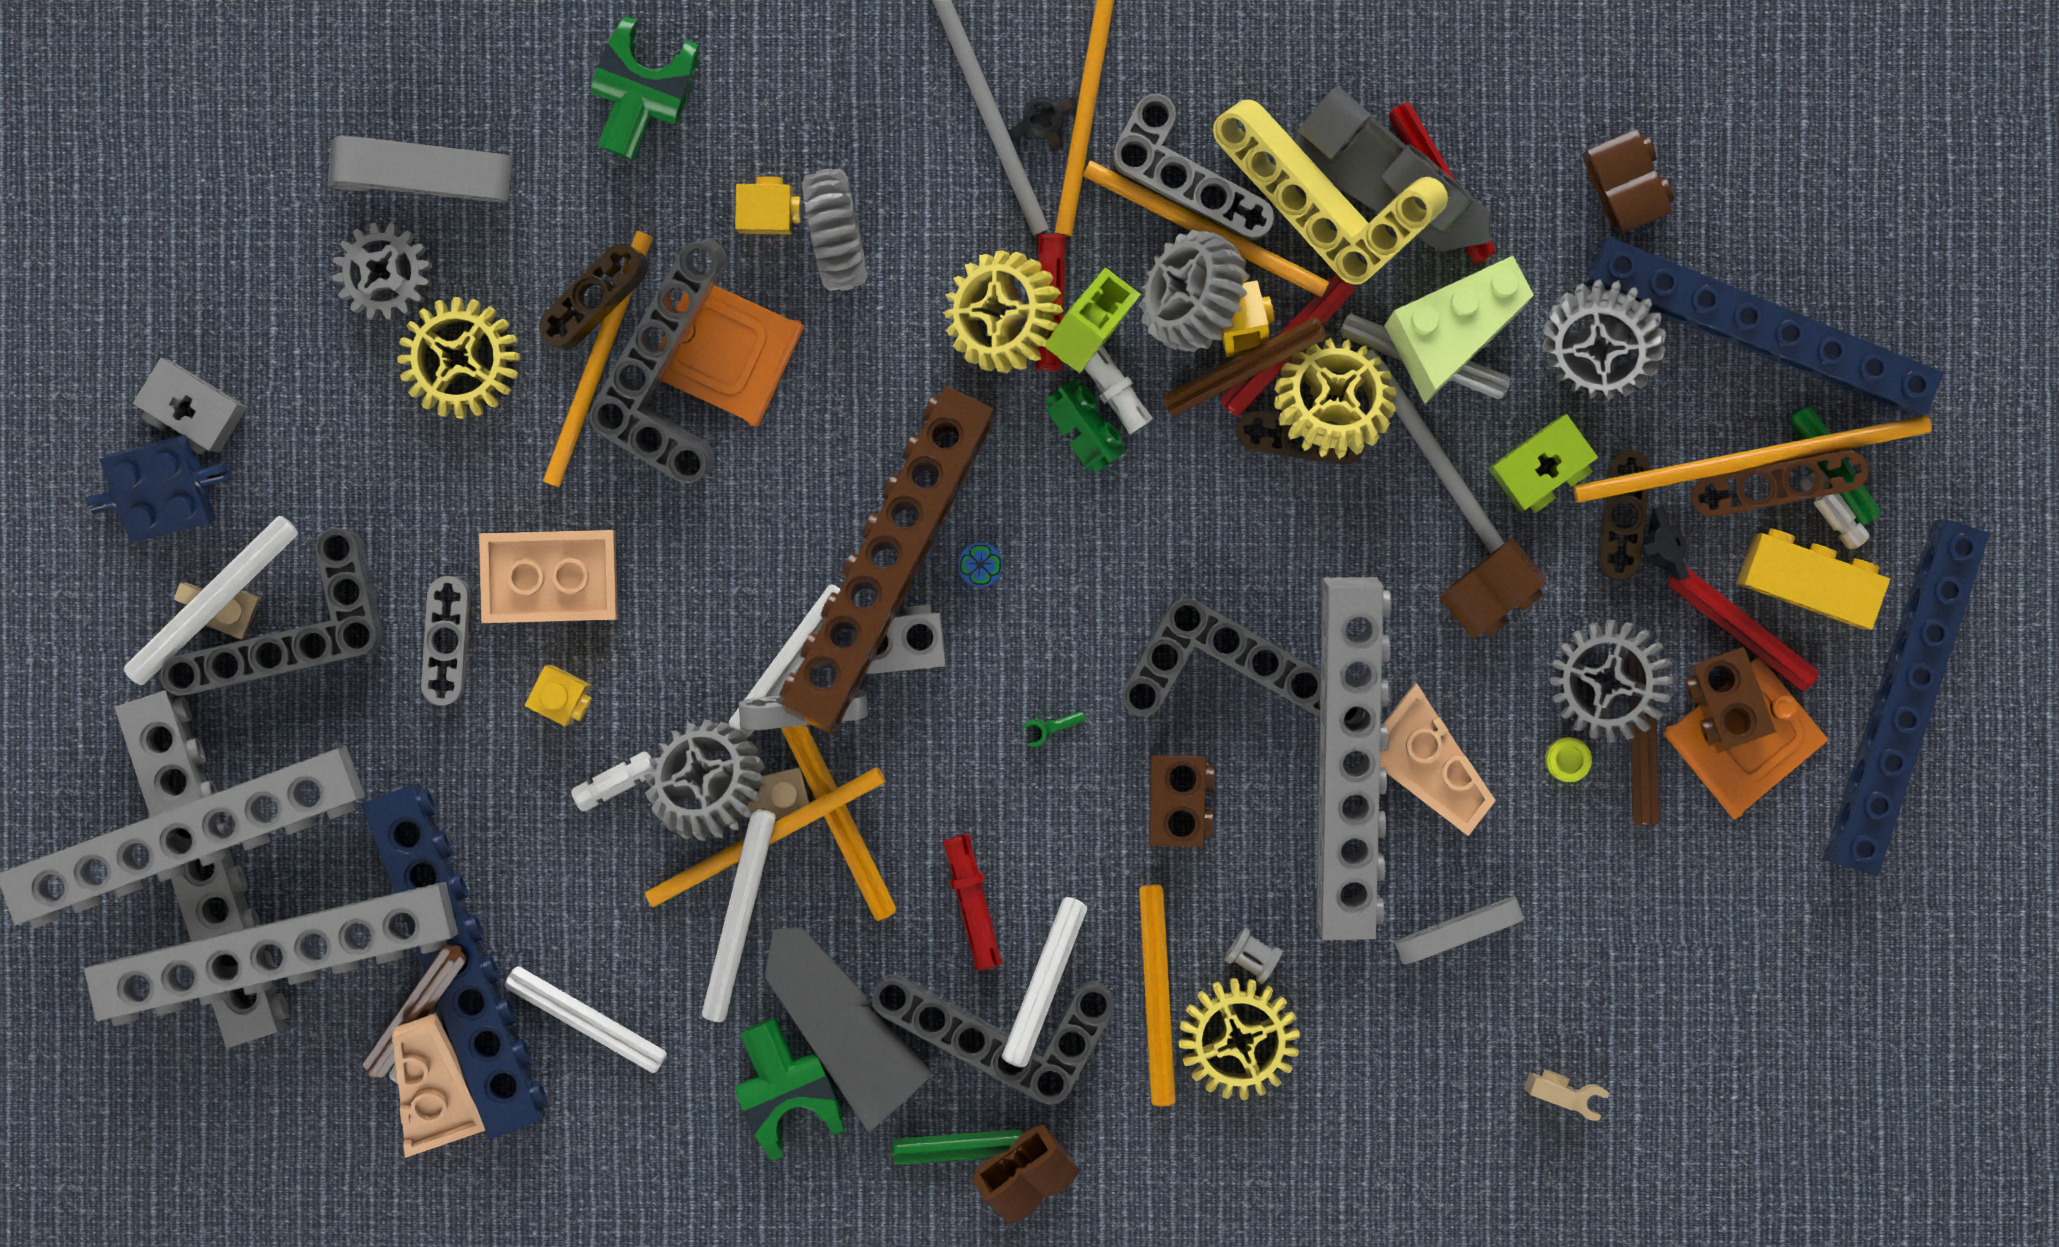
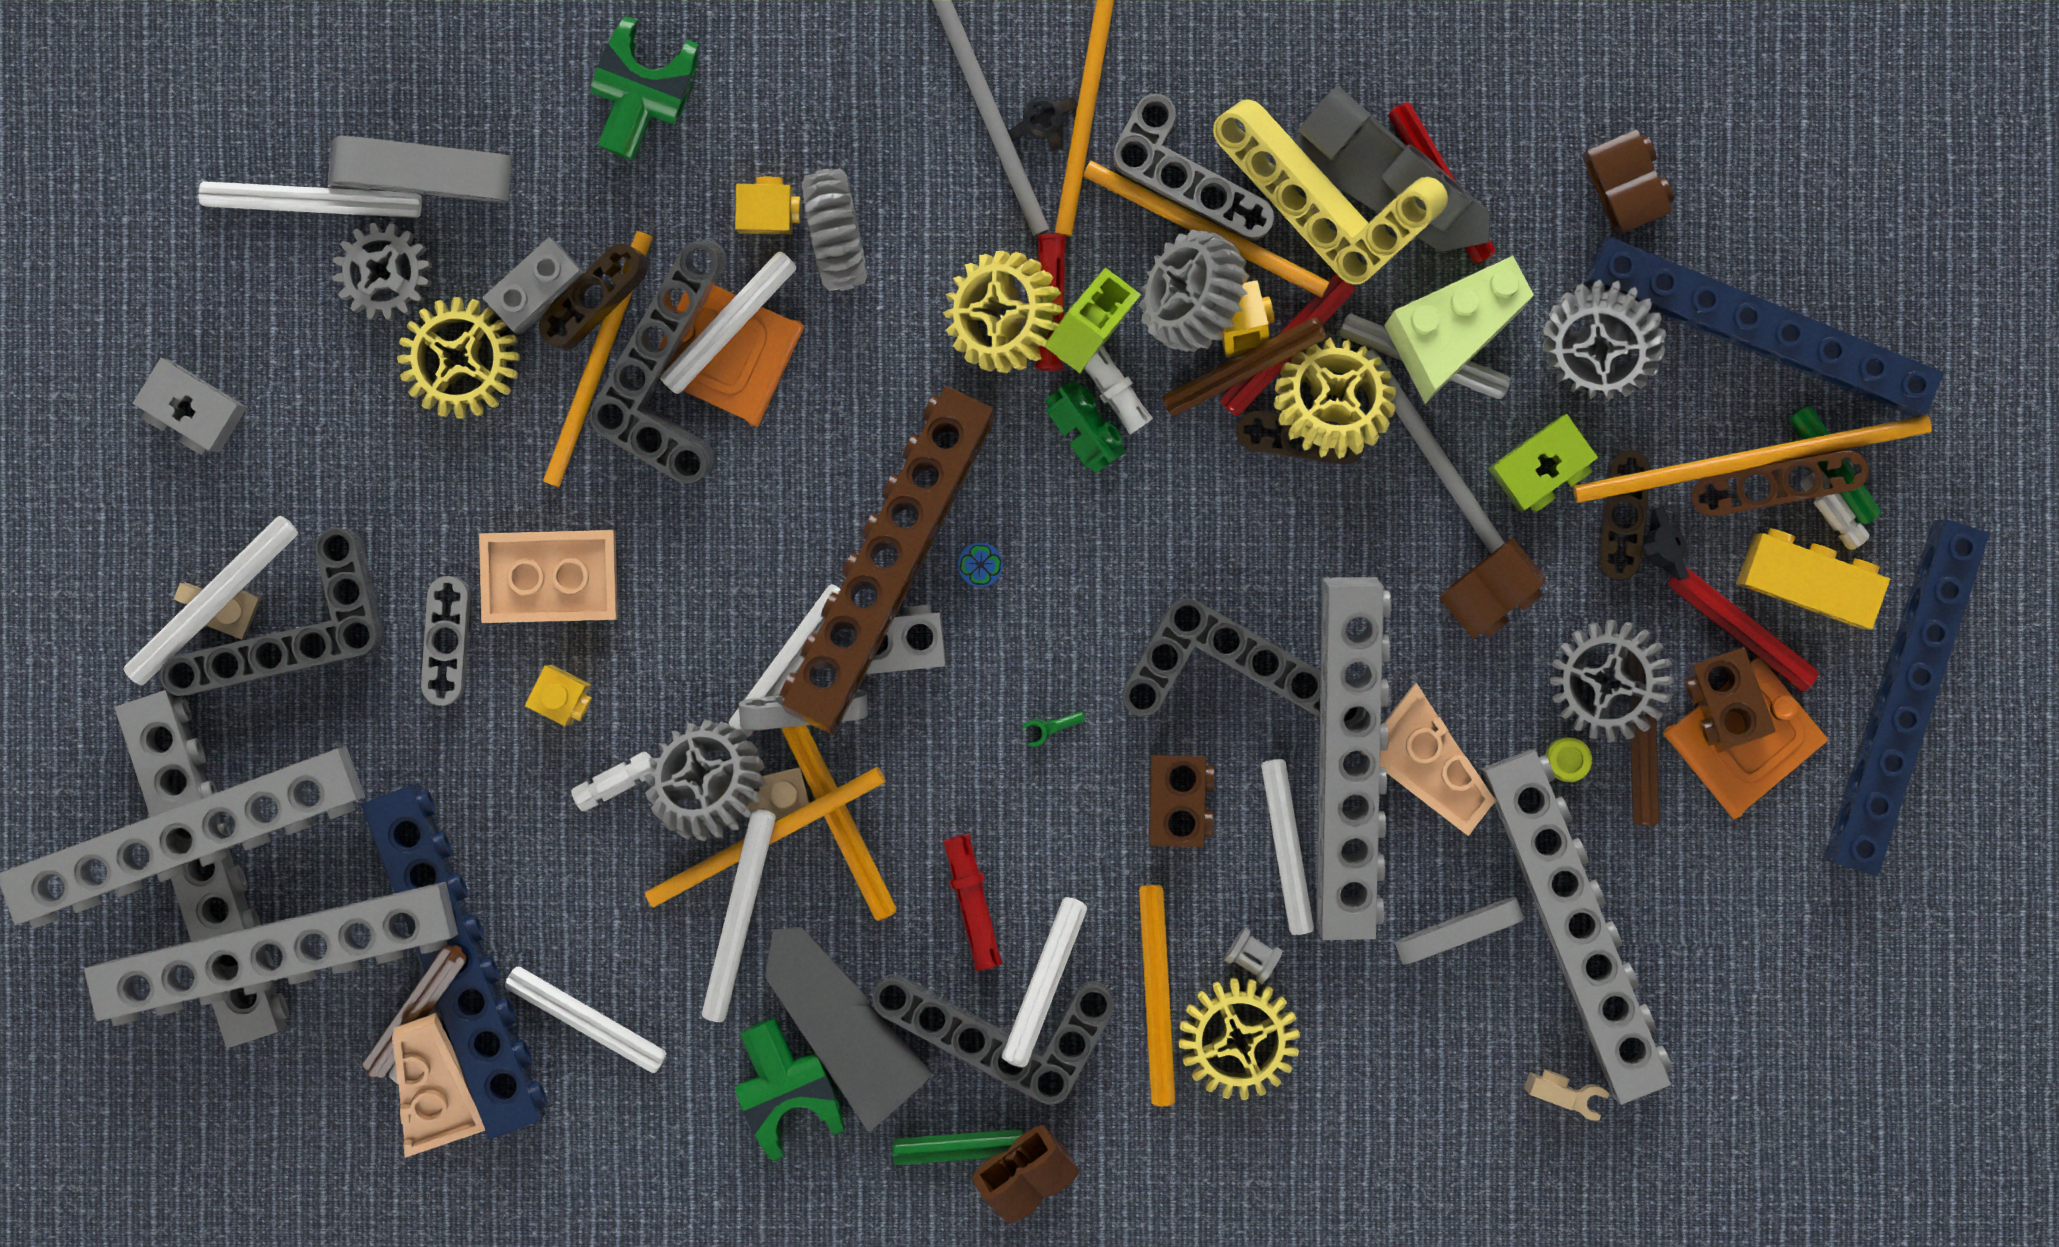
dark blue plate [87,435,231,543] -> none
none -> white axle [198,182,422,218]
none -> light grey brick [482,237,584,335]
none -> white axle [661,251,796,394]
none -> white axle [1261,759,1314,935]
none -> light grey brick [1481,749,1673,1105]

